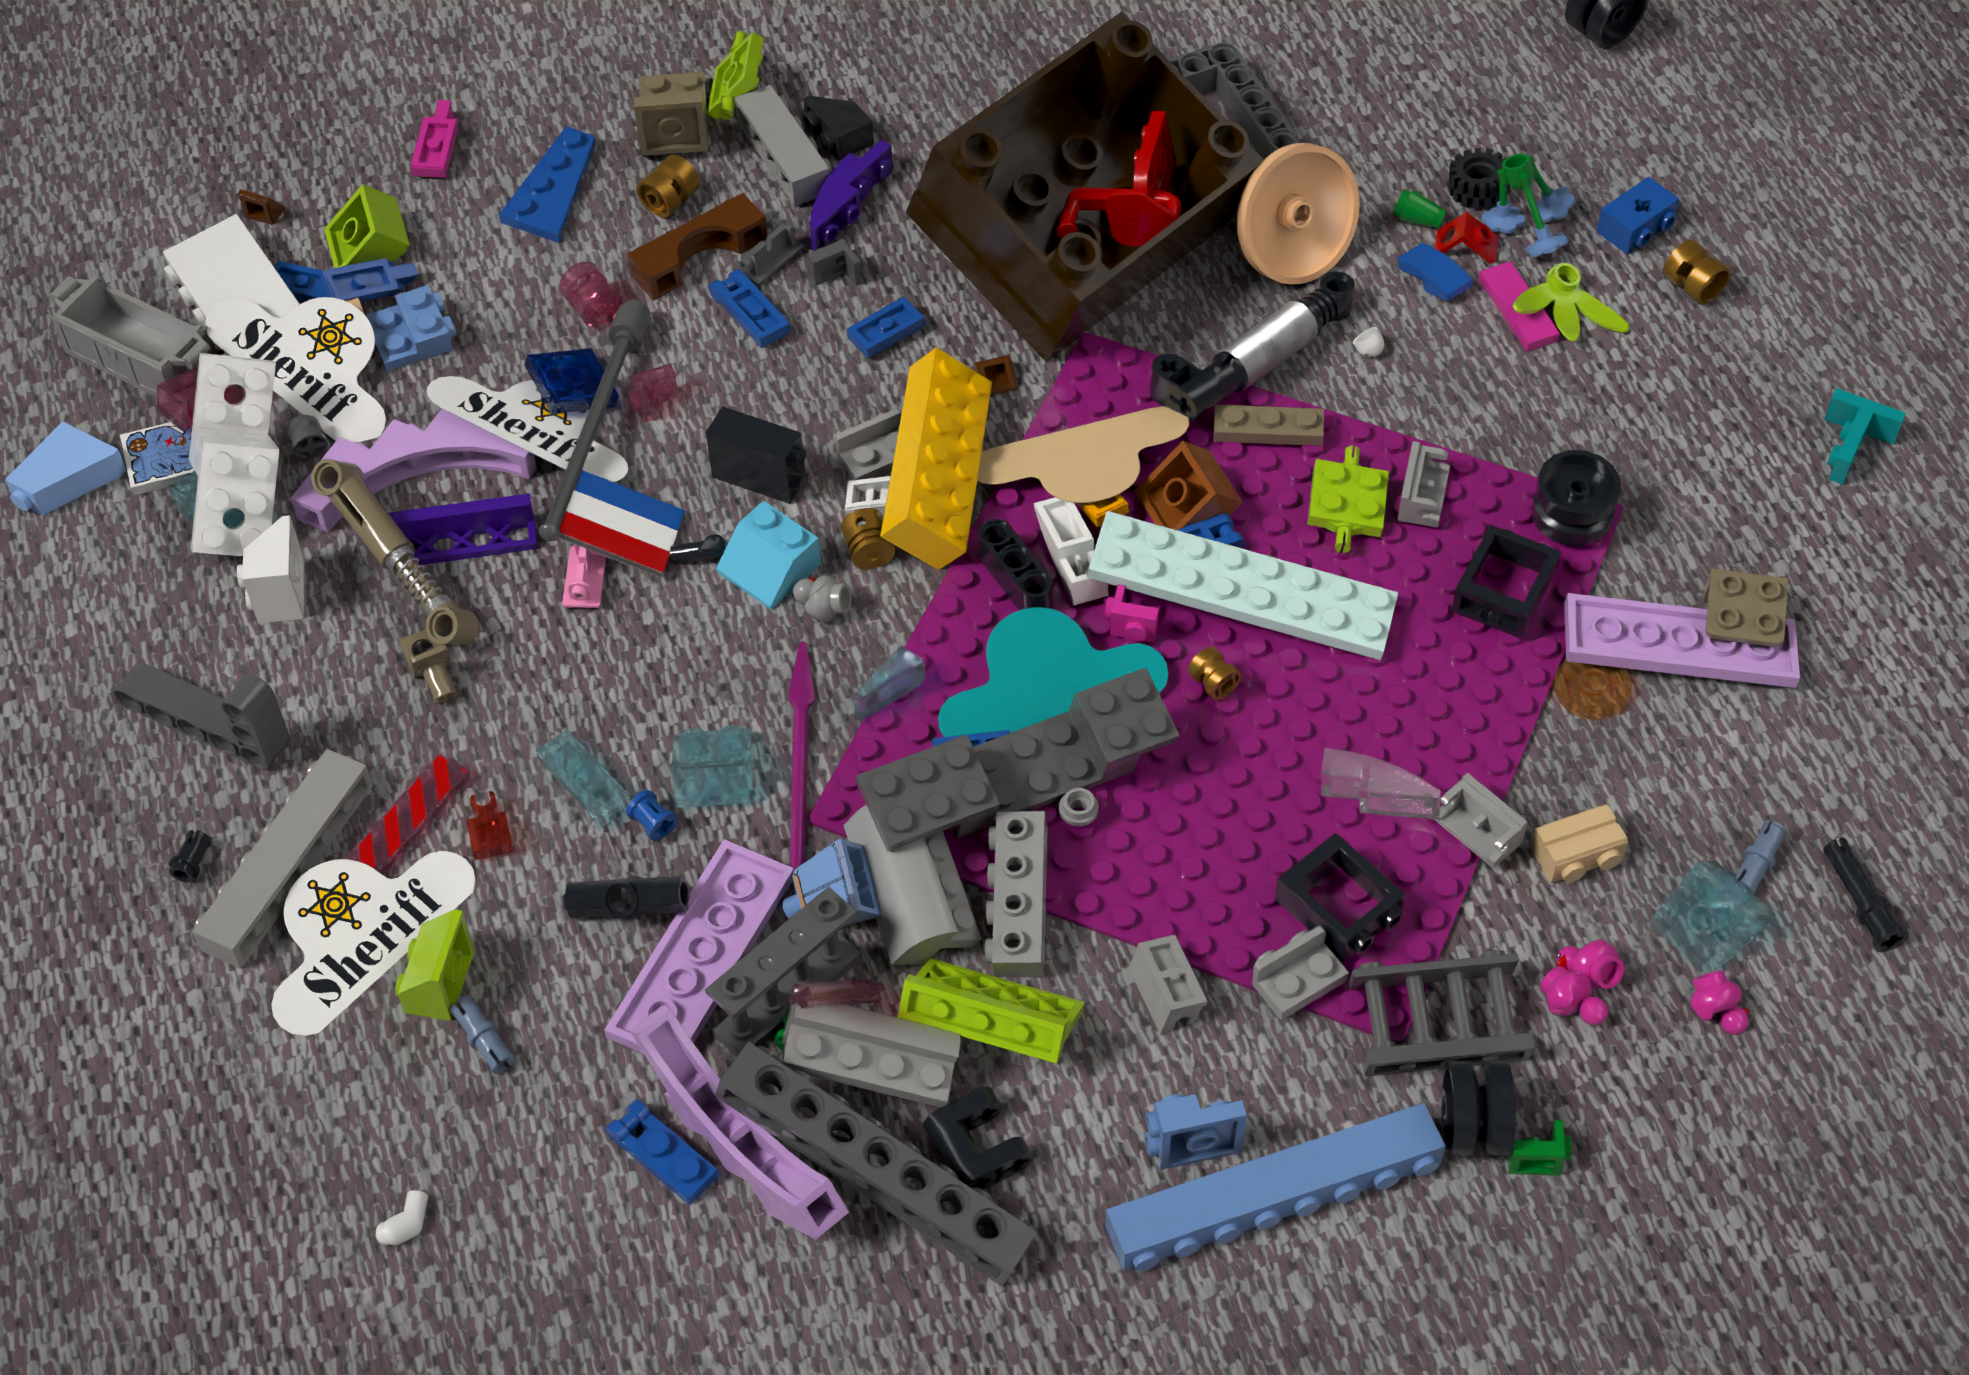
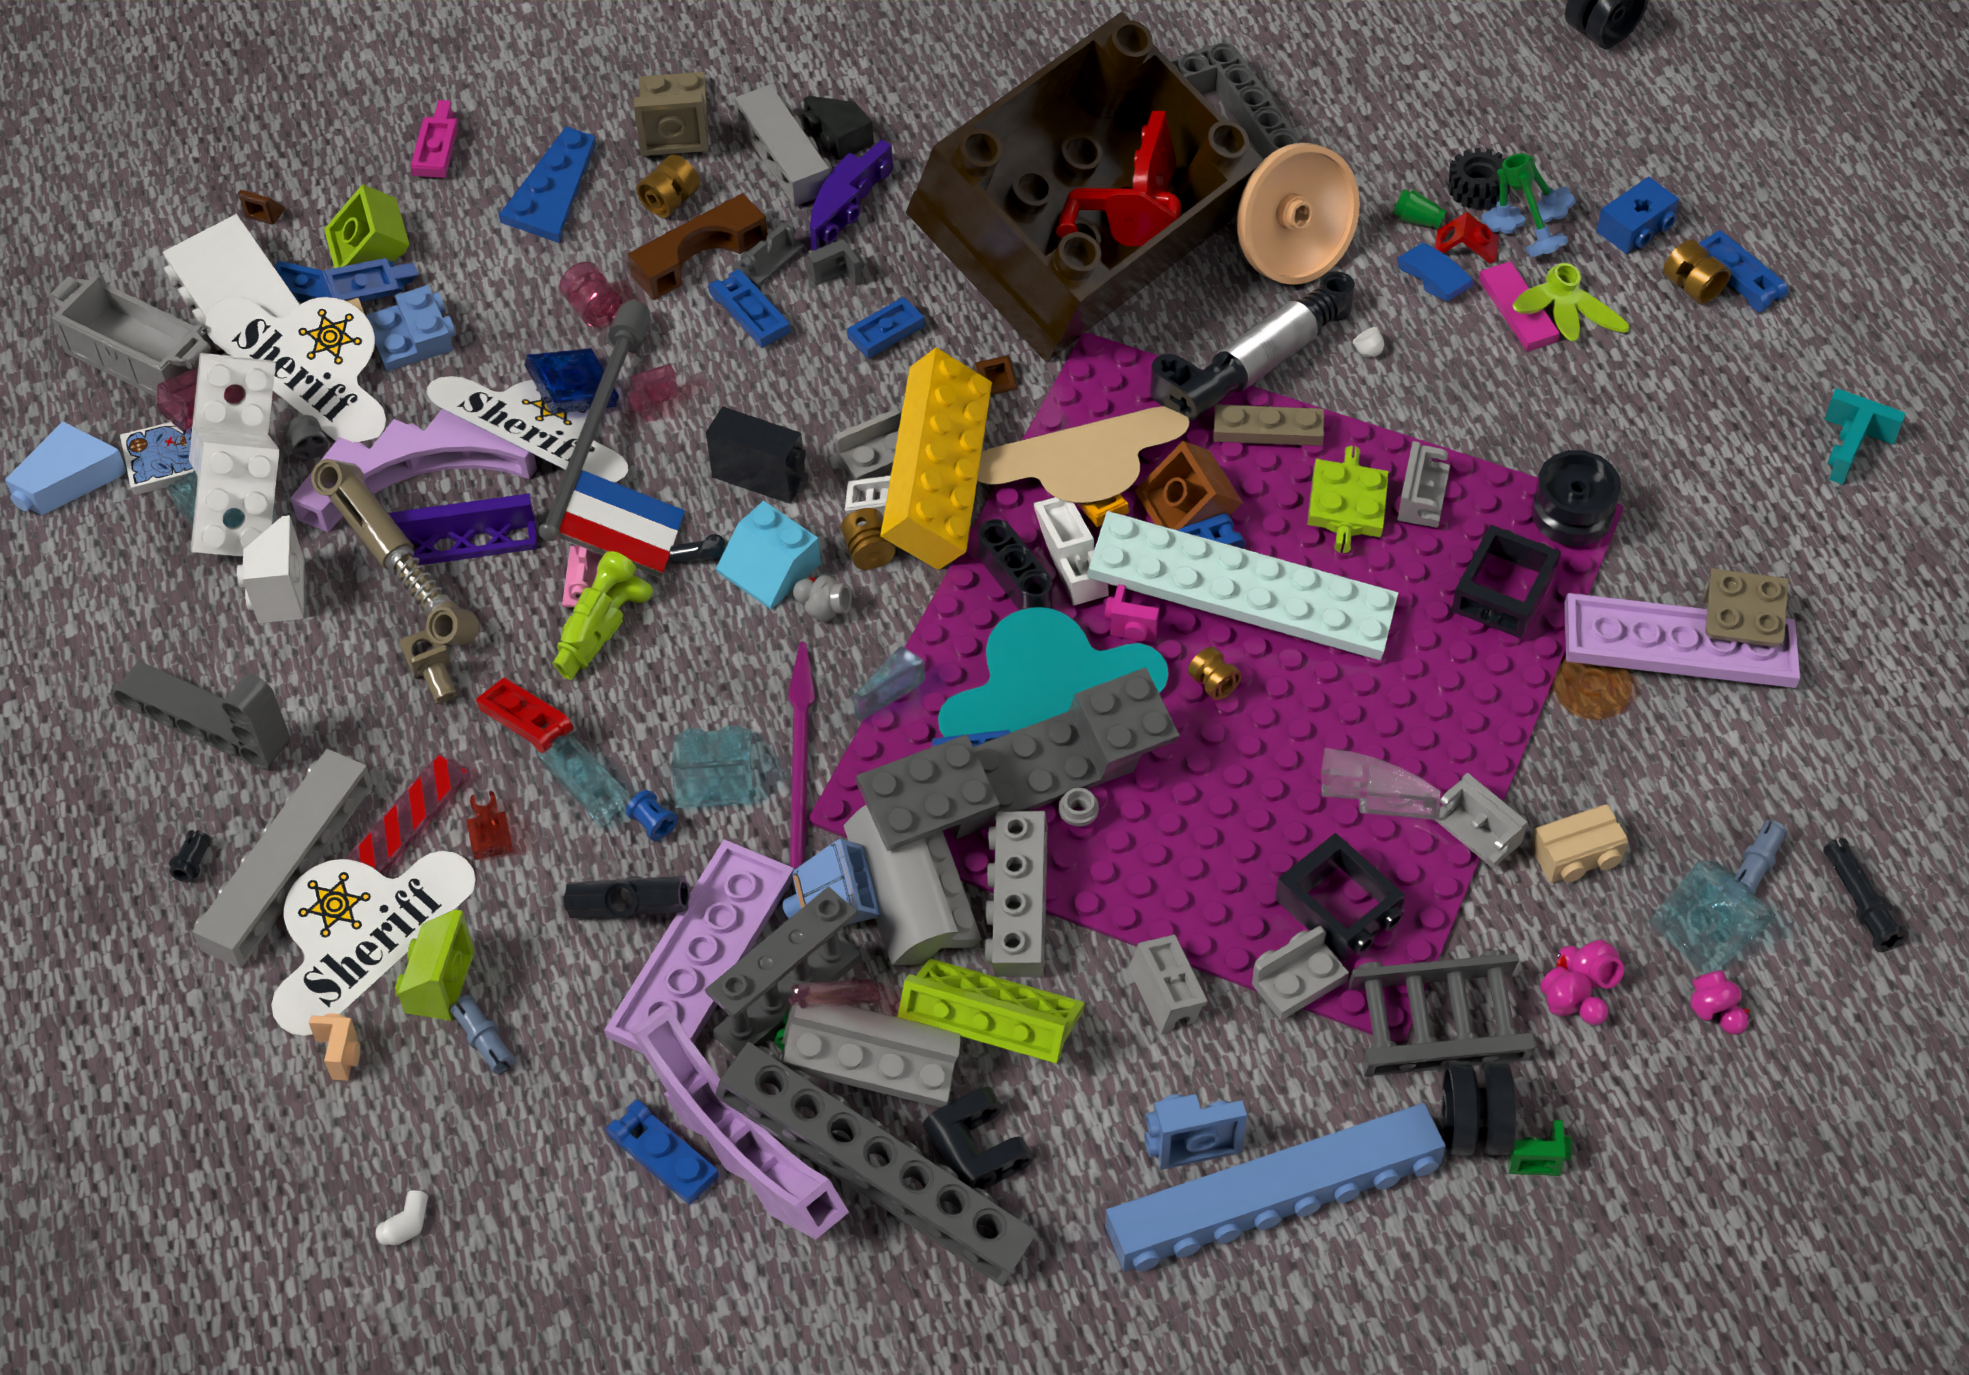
lime plate [707,31,764,121] -> none
none -> light nougat bracket [309,1013,360,1081]
none -> red plate [475,677,574,753]
none -> lime piece [552,551,654,680]
none -> blue plate [1699,230,1788,313]

